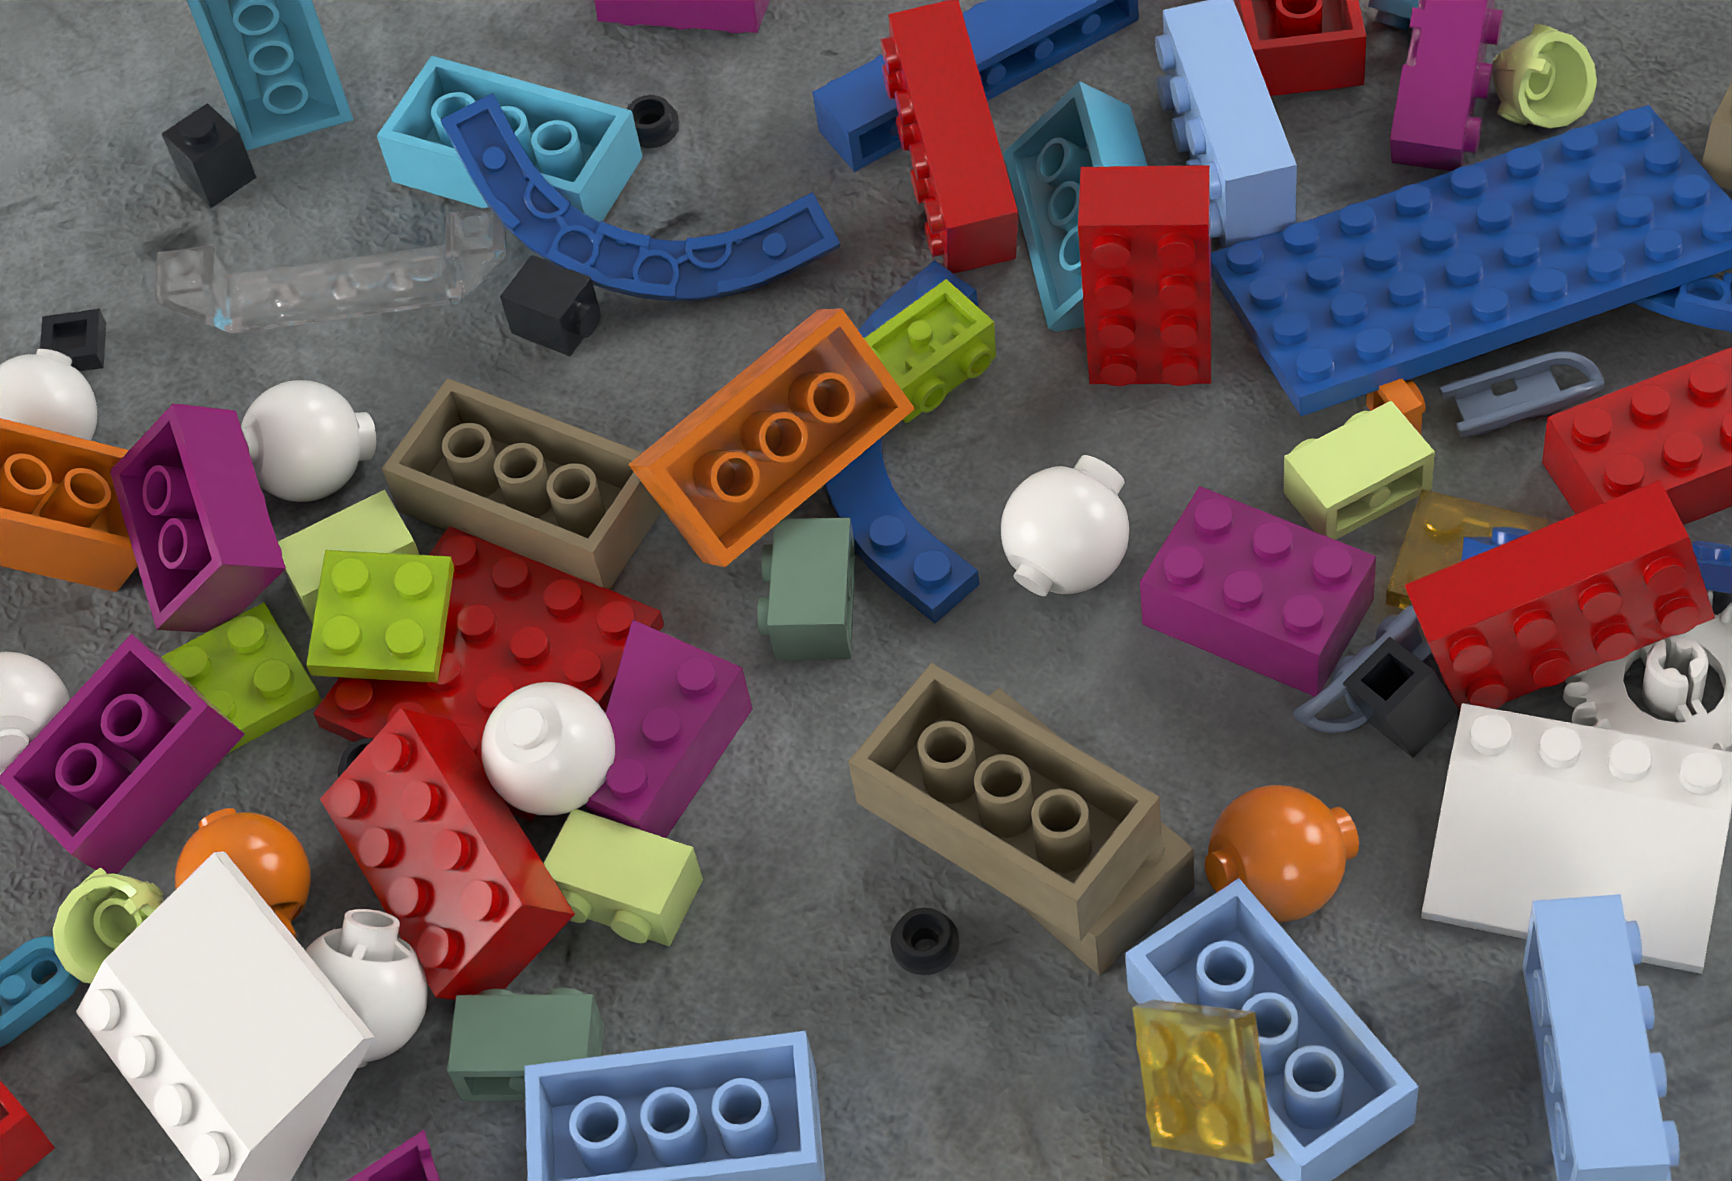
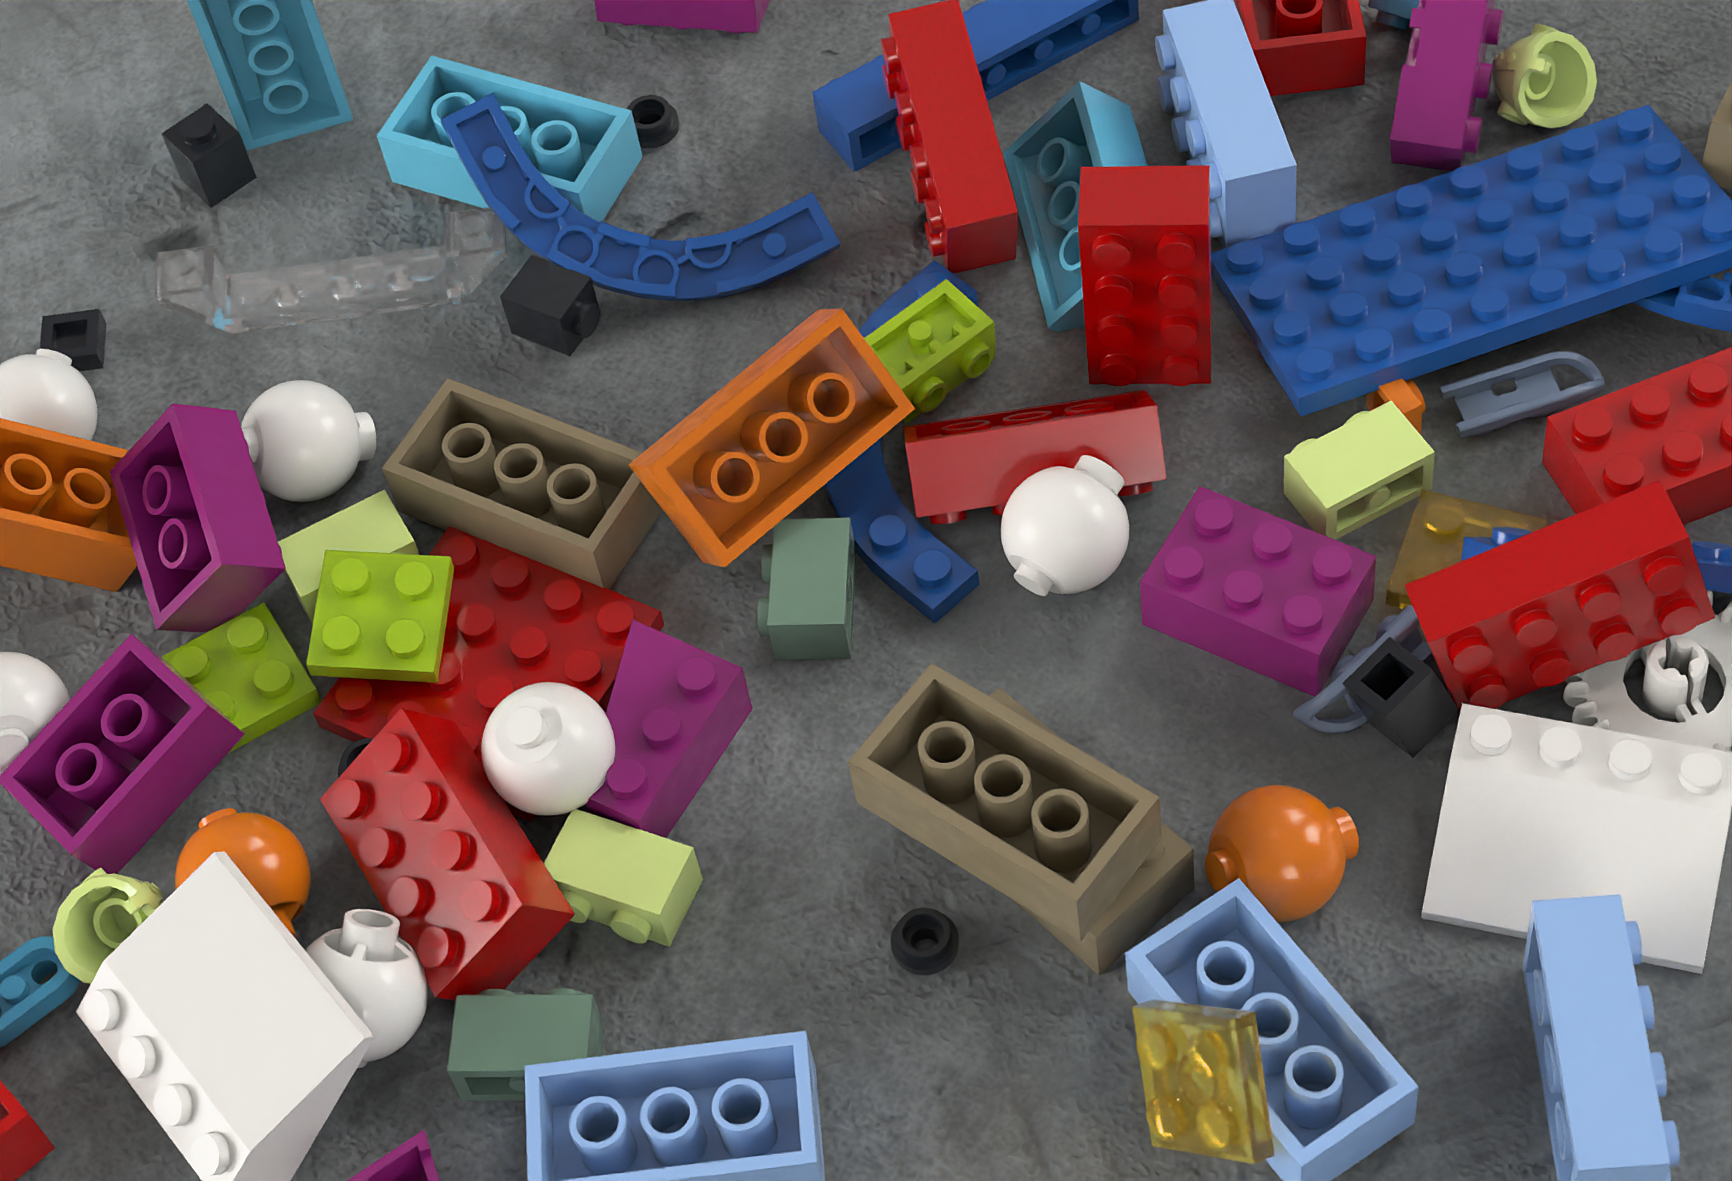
none -> red slope [903,389,1167,524]

